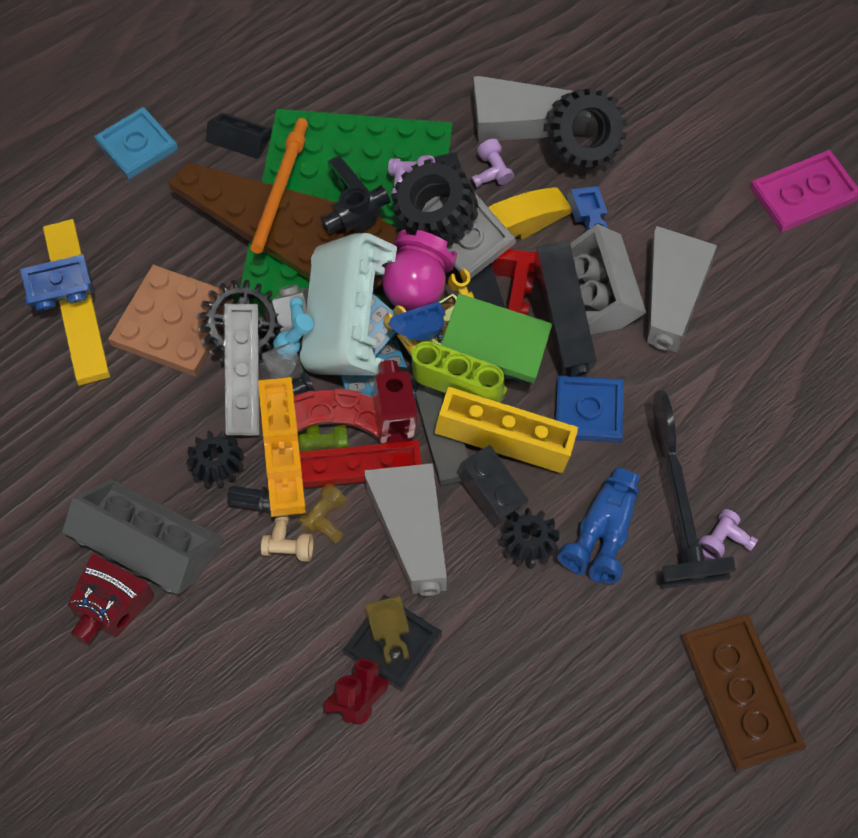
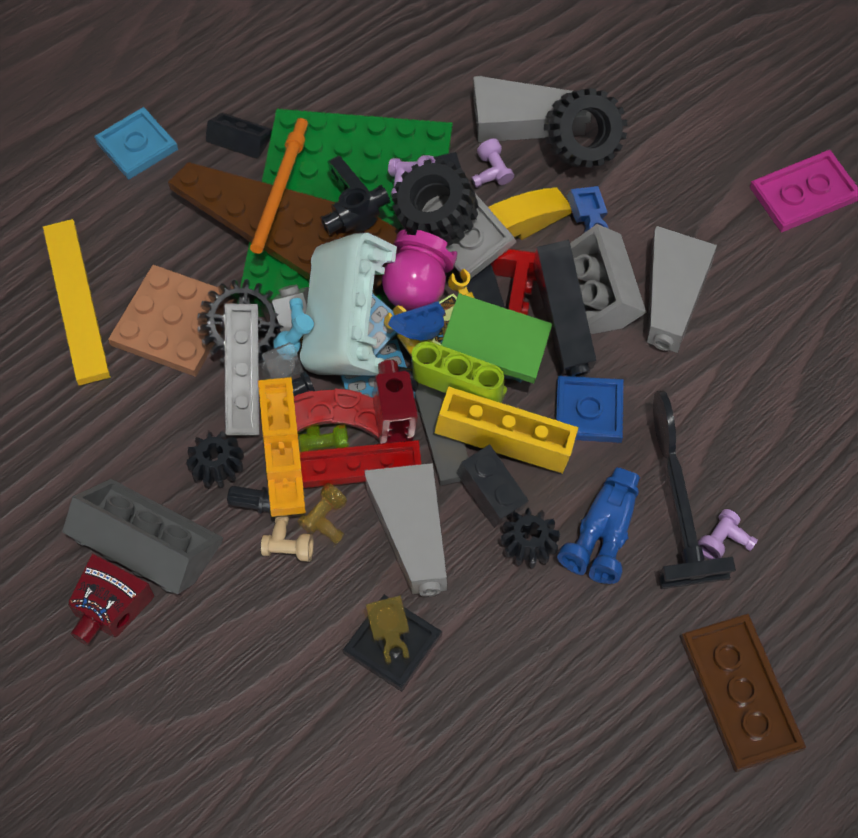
blue bracket [20,254,94,311] -> none
dark red hips [324,658,389,725] -> none

